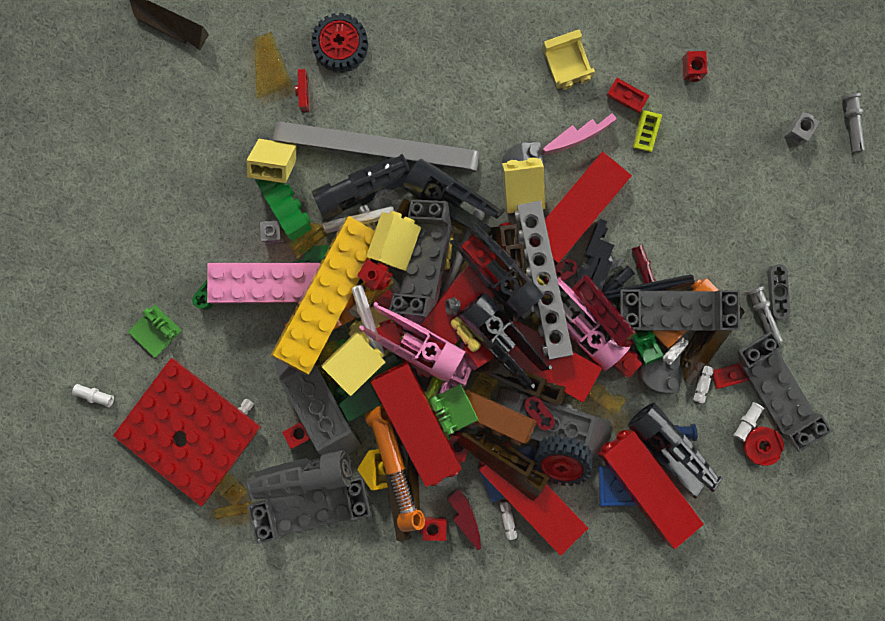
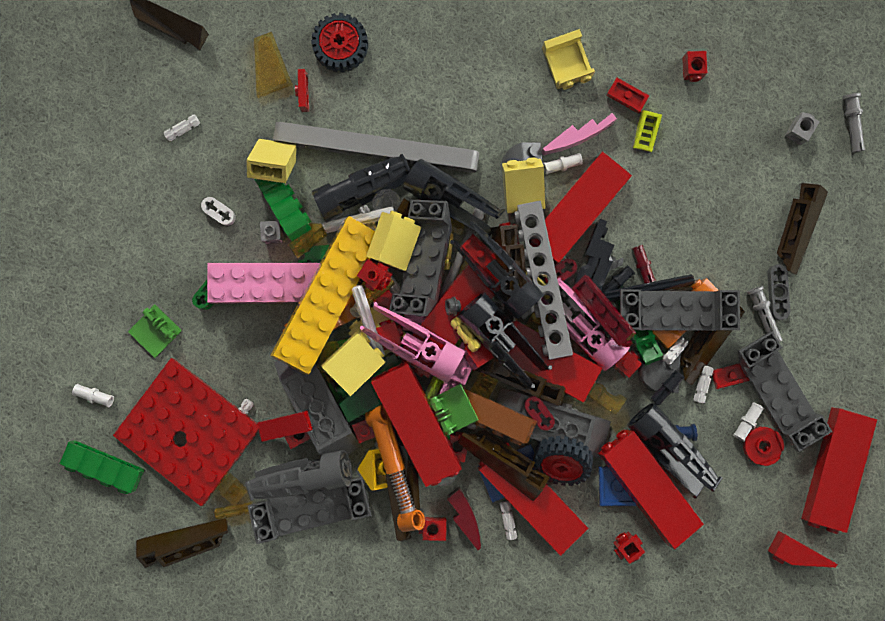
none -> green brick [59,440,145,494]
none -> dark brown wedge [136,518,228,568]
none -> white axle [164,115,200,141]
none -> white beam [201,197,236,226]
none -> red tile [257,411,313,442]
none -> red brick [352,420,375,443]
none -> white pin [543,153,583,175]
none -> red brick [613,531,645,564]
none -> black axle [651,370,685,405]
none -> red slope [768,531,838,568]
none -> dark brown wedge [777,183,828,275]
none -> red brick [801,407,877,534]

